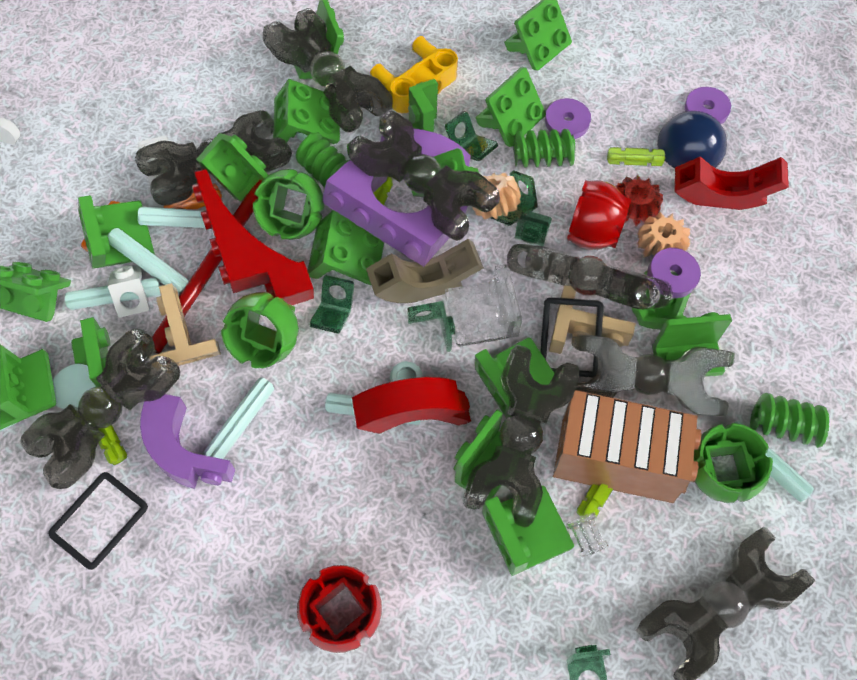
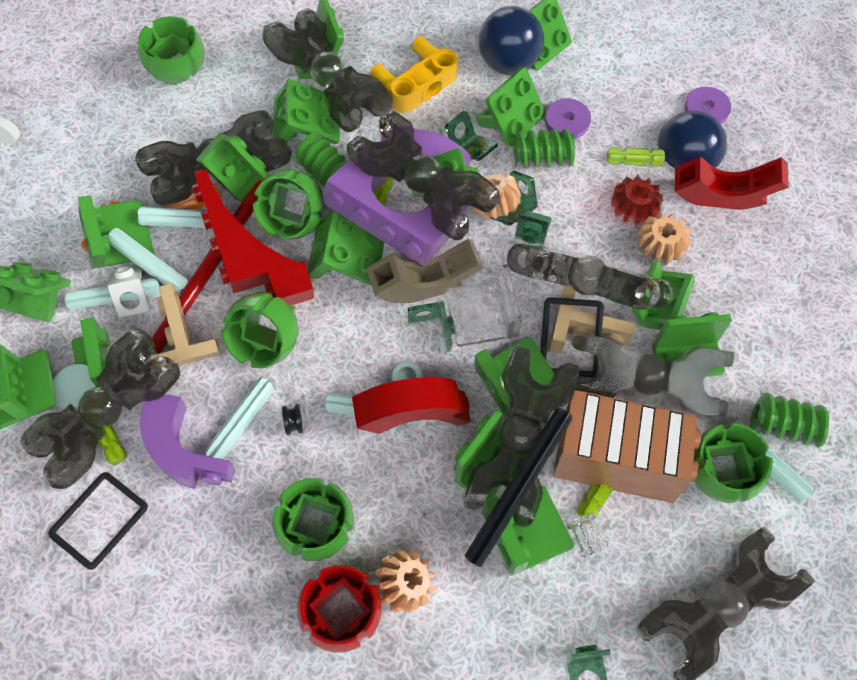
clear green bracket [310,275,354,334] -> none
bright green bracket [408,79,438,132] -> none
red piece [567,180,632,250] -> none
medium lavender piece [647,248,701,298] -> none
none -> bright green piece [138,16,204,86]
none -> bright green piece [272,478,354,561]
none -> black bush [282,404,303,435]
none -> light nougat gear [374,549,436,613]
none -> black axle [465,407,572,567]
none -> dark blue piece [478,6,544,75]

